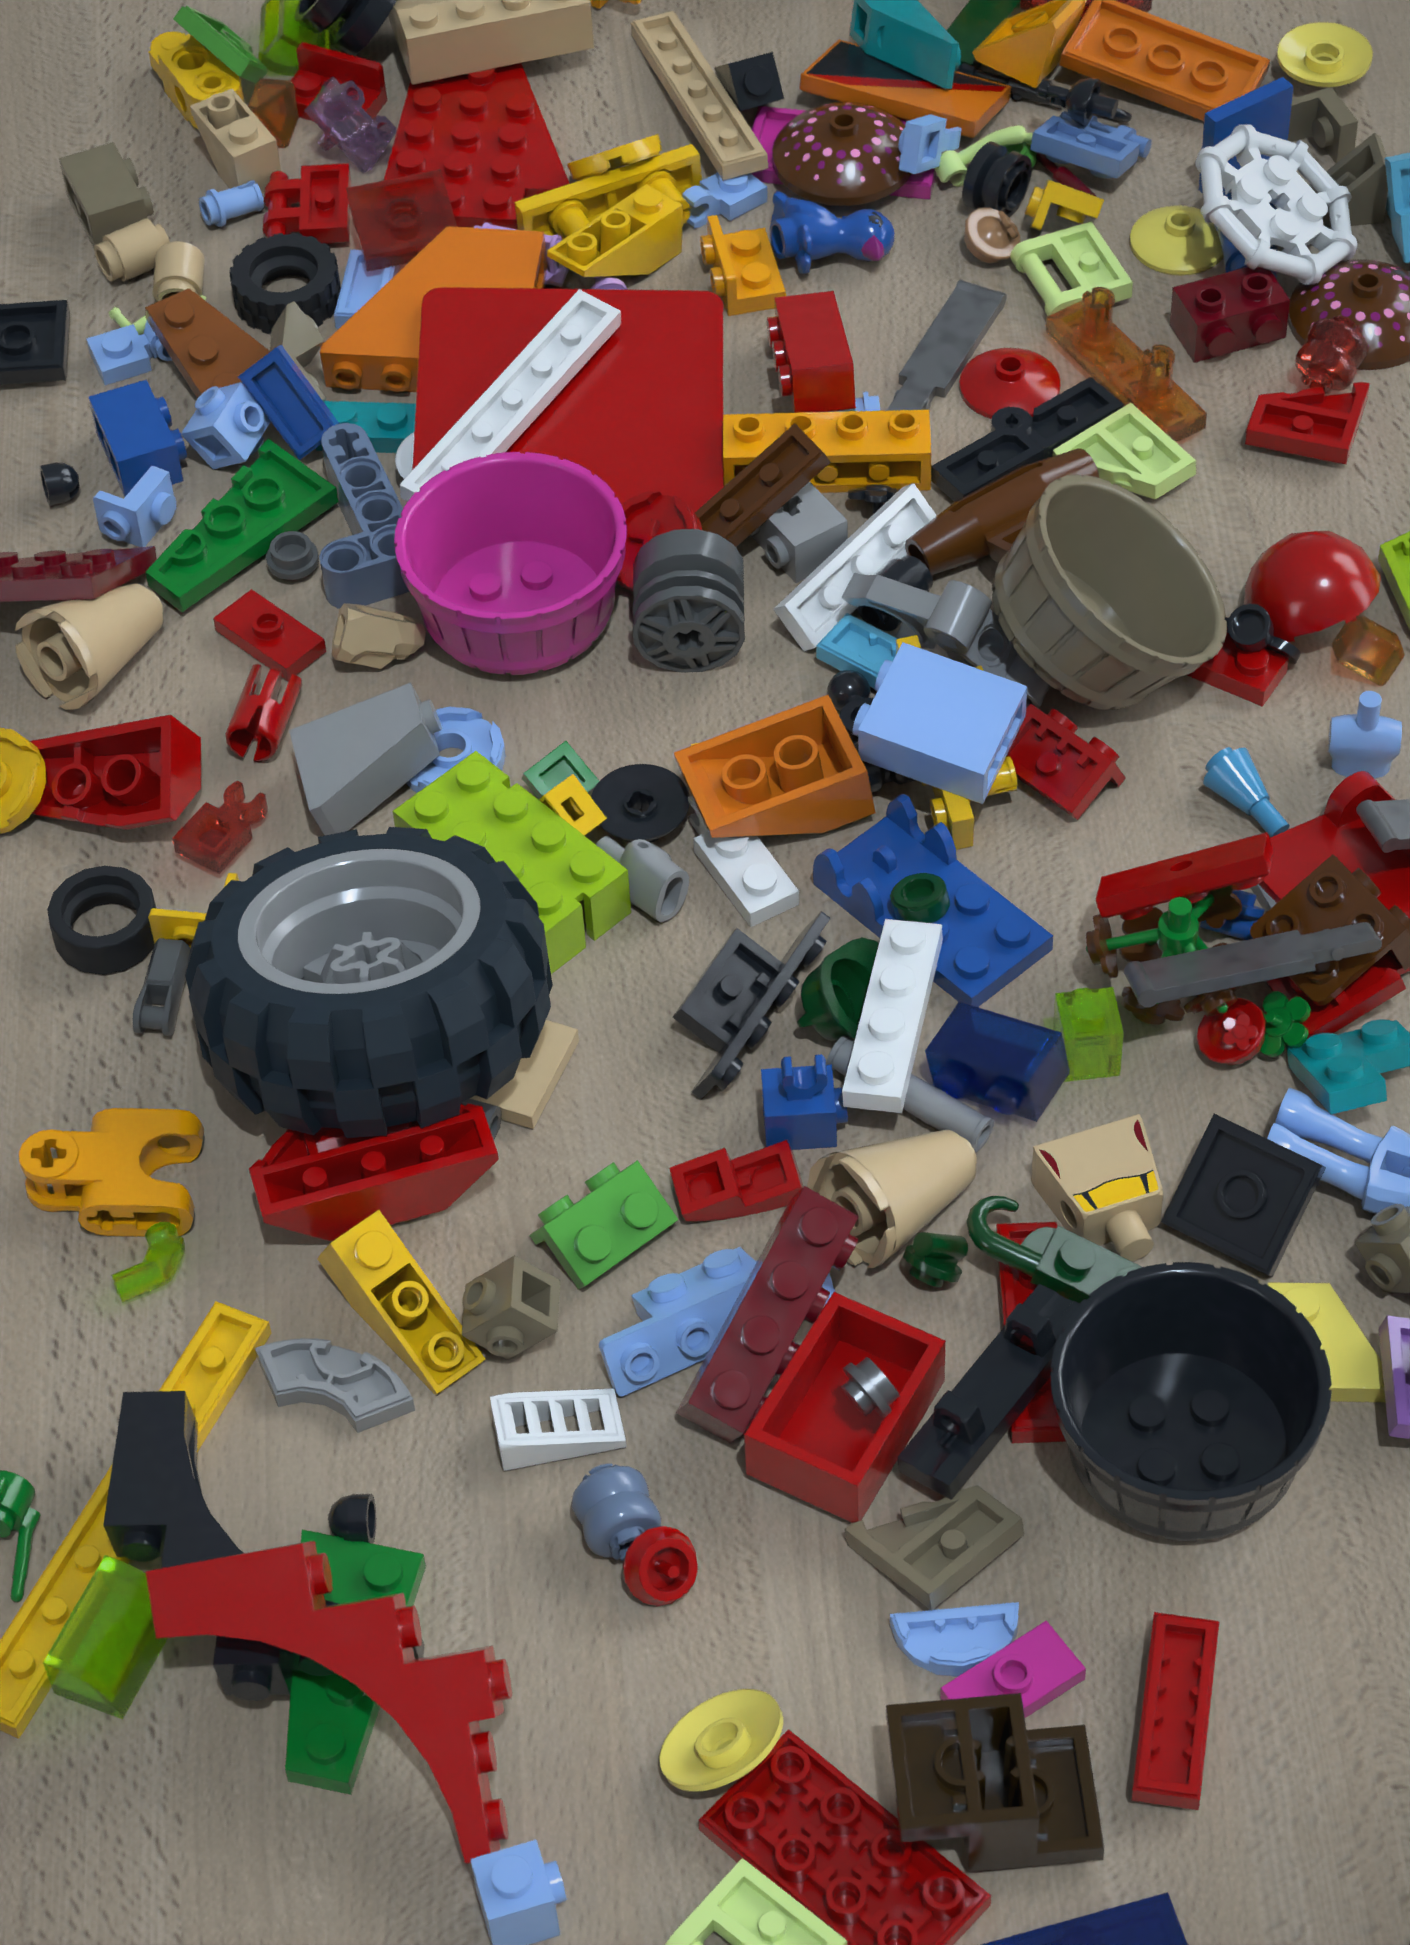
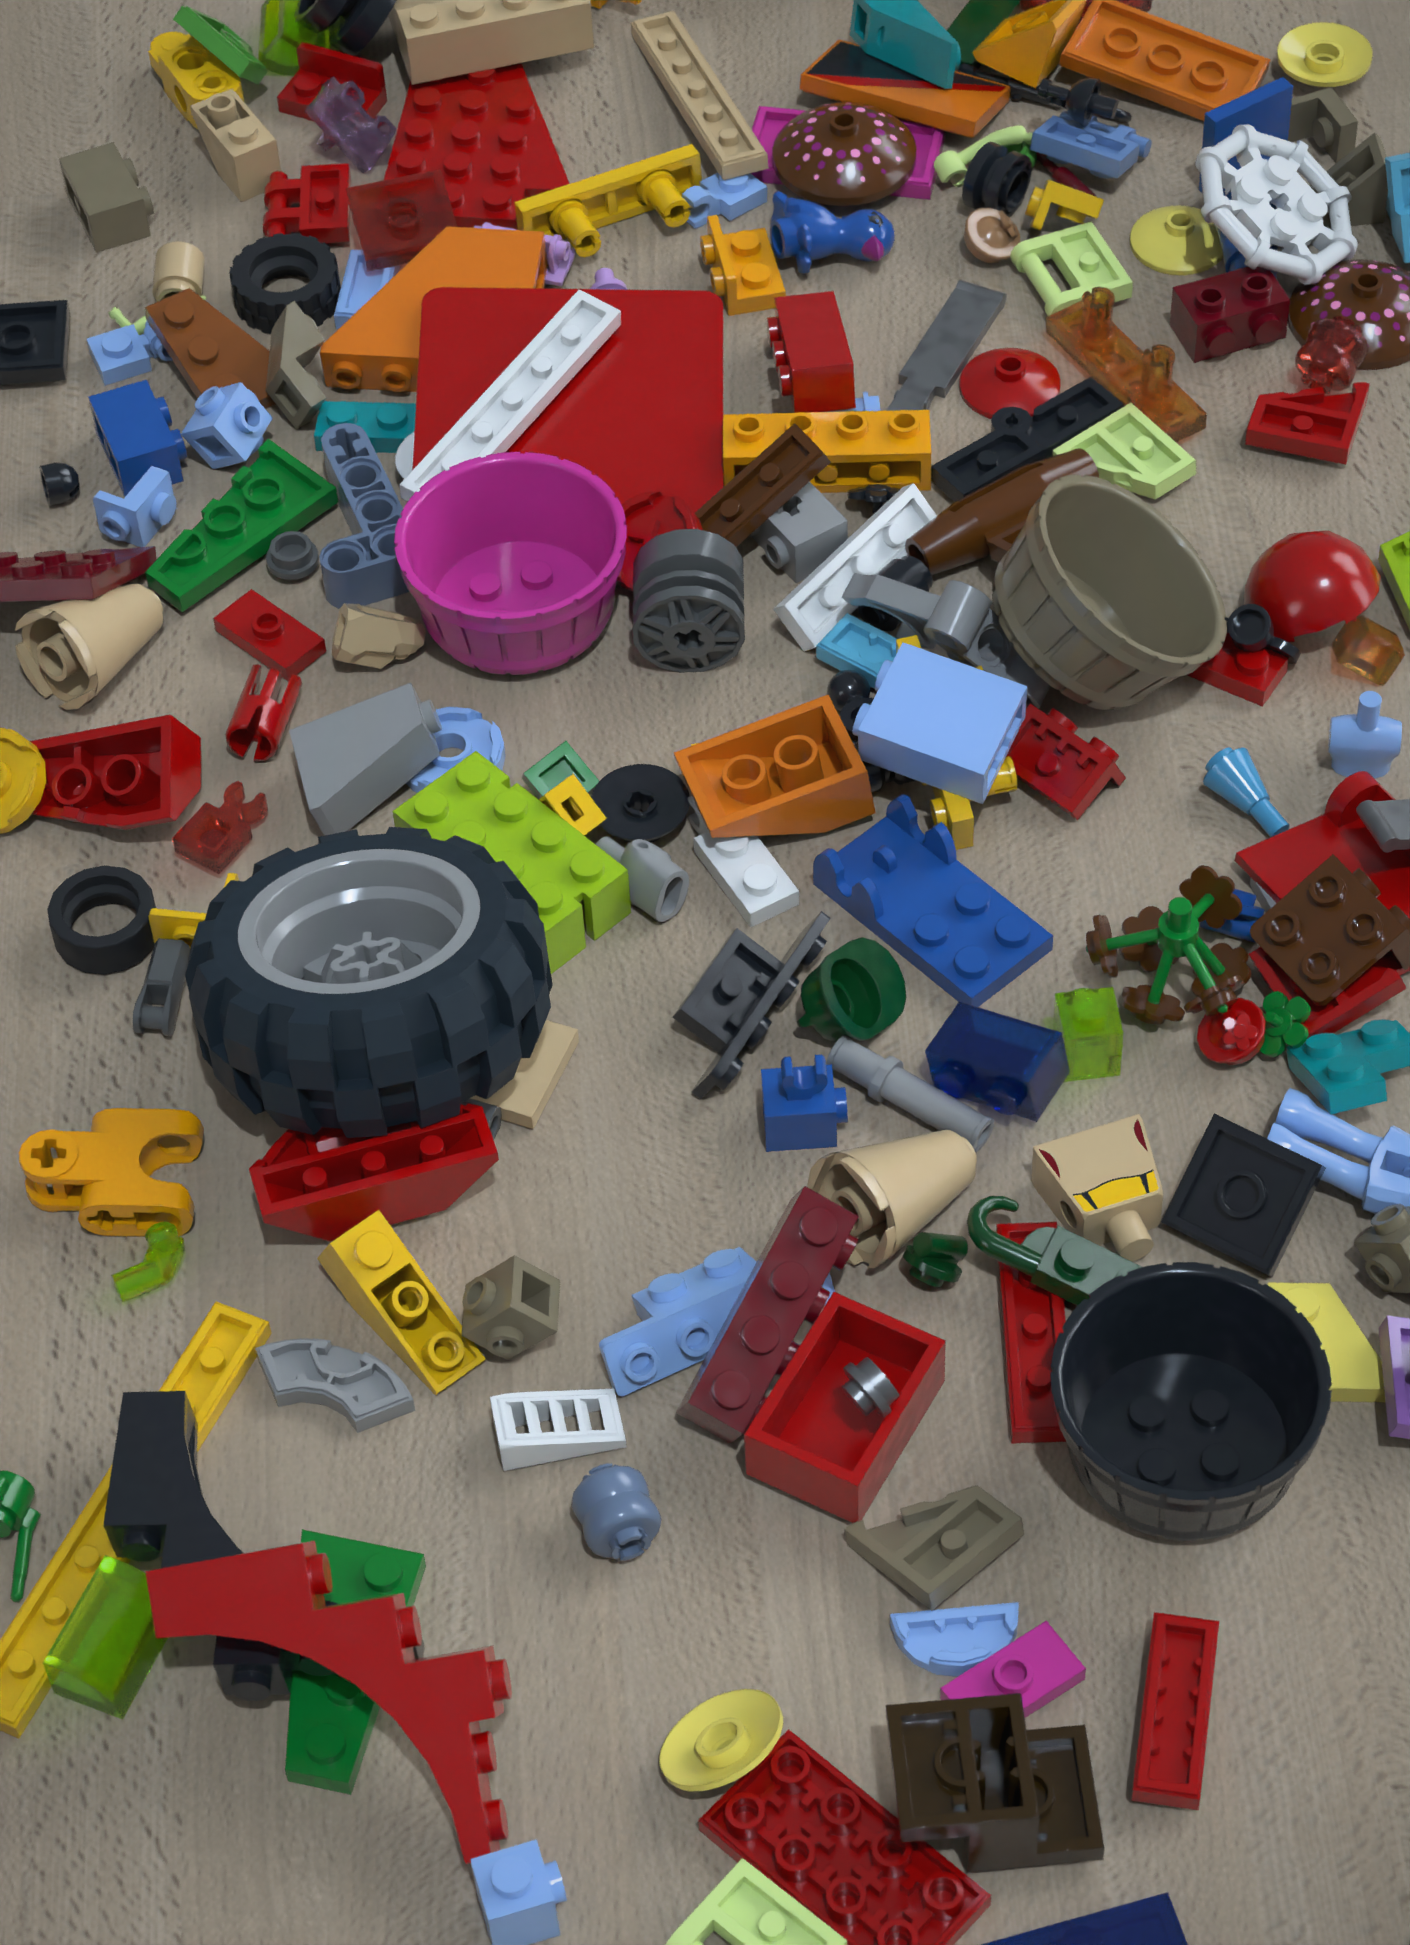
tan brick [94,218,170,282] -> none
light blue pin [199,180,264,227] -> none
blue tile [238,345,340,460] -> none
clear orange slope [248,78,299,148] -> none
black hinge [328,1494,376,1544] -> none
bright green bracket [529,1160,679,1290] -> none
yellow slope [547,185,683,277] -> none
yellow tile [567,134,662,181] -> none
red hat [623,1526,698,1606] -> none
red slope [669,1140,804,1221] -> none
black brick [714,52,784,111] -> none
white plate [842,919,943,1113] -> none
dark green tile [890,873,950,923] -> none
black hinge [897,1284,1079,1500] -> none
light blue plate [899,114,962,174] -> none
red tile [1095,832,1273,920] -> none
flat silver piece [1124,922,1382,1007] -> none

